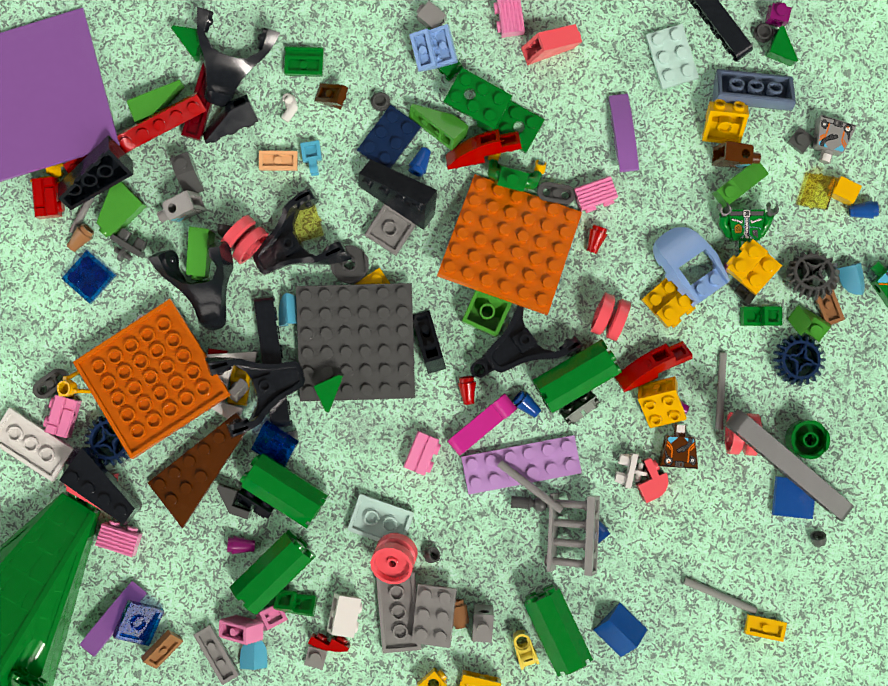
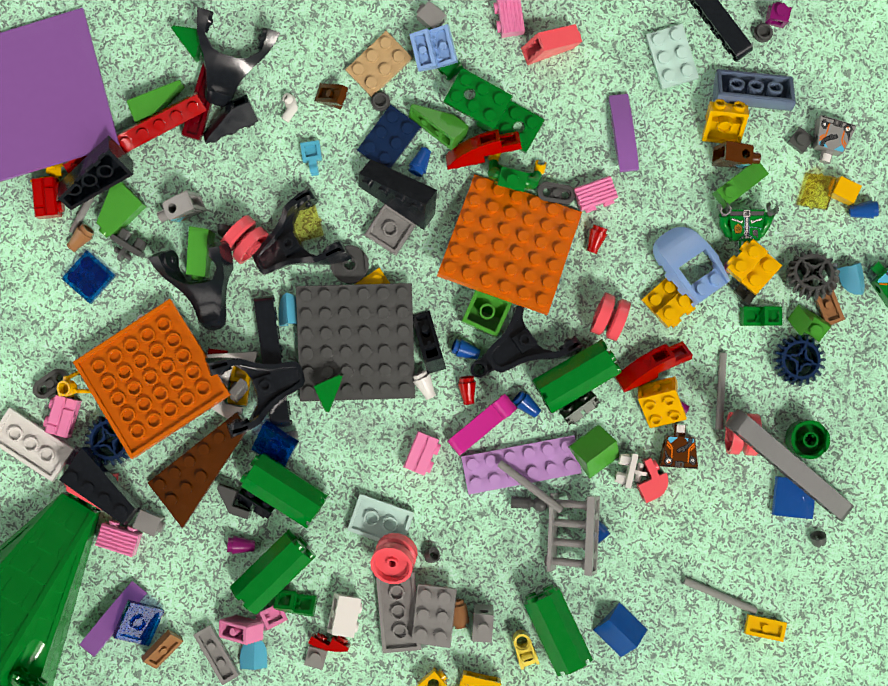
dark grey slope [169,152,204,193] -> none
light nougat plate [259,151,298,171] -> none
green plate [284,47,324,77] -> none
green slope [766,25,798,66] -> none
none -> light grey brick [132,508,166,537]
none -> tan plate [345,31,413,98]
none -> white cone [413,370,436,400]
none -> blue cone [451,338,481,360]
none -> bright green slope [568,425,620,478]

